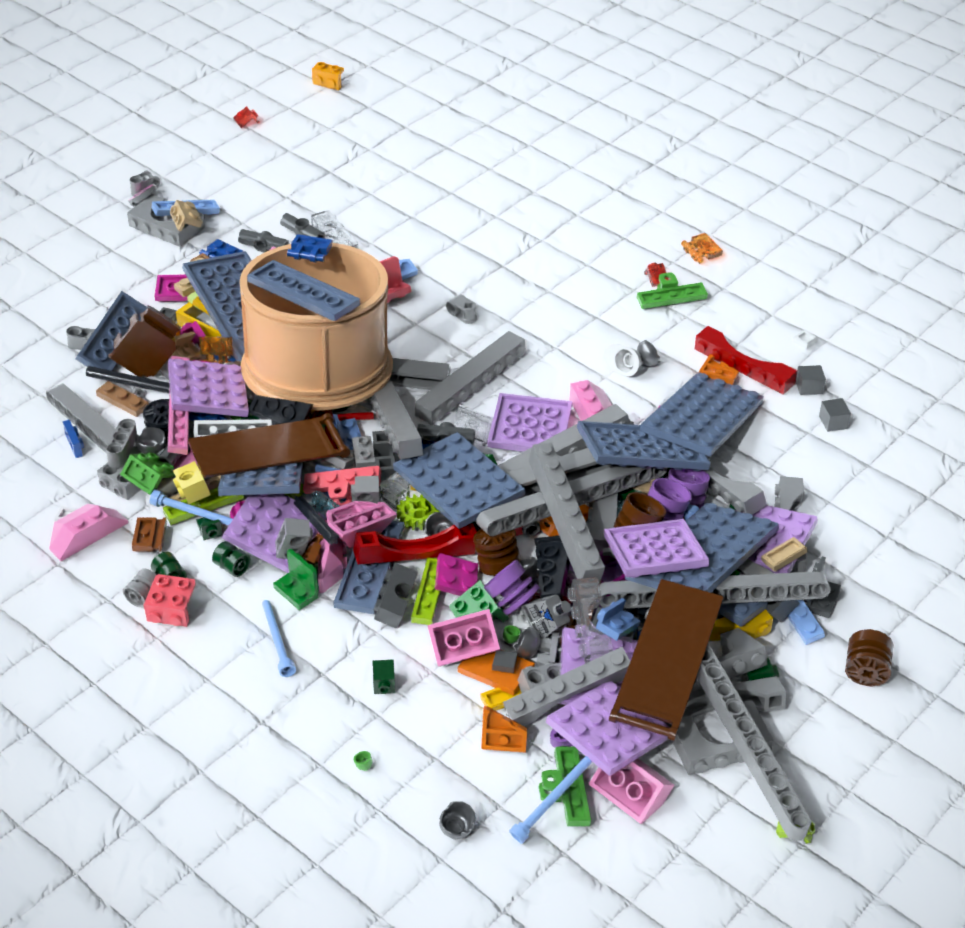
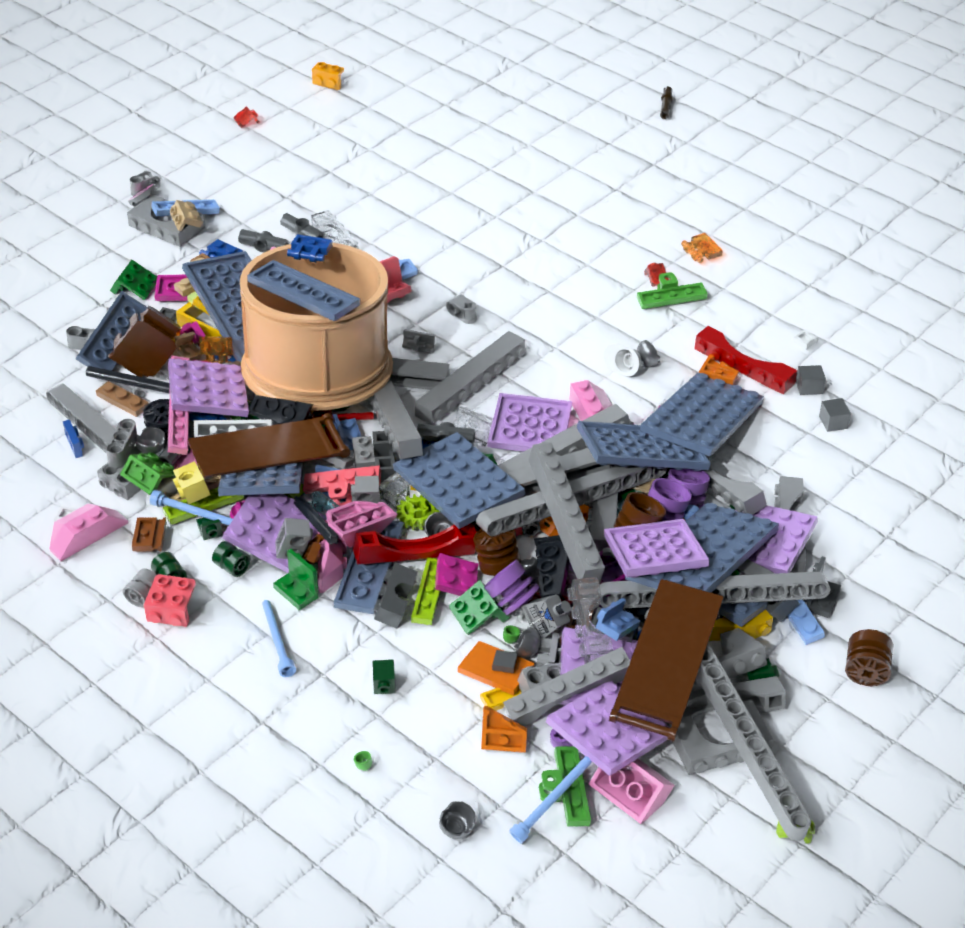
bright pink slope [427,609,500,667] -> none
tan tile [761,537,807,572] -> none
none -> green bracket [109,259,157,300]
none -> light grey hips [402,329,436,353]
none -> dark brown pin [660,86,673,119]

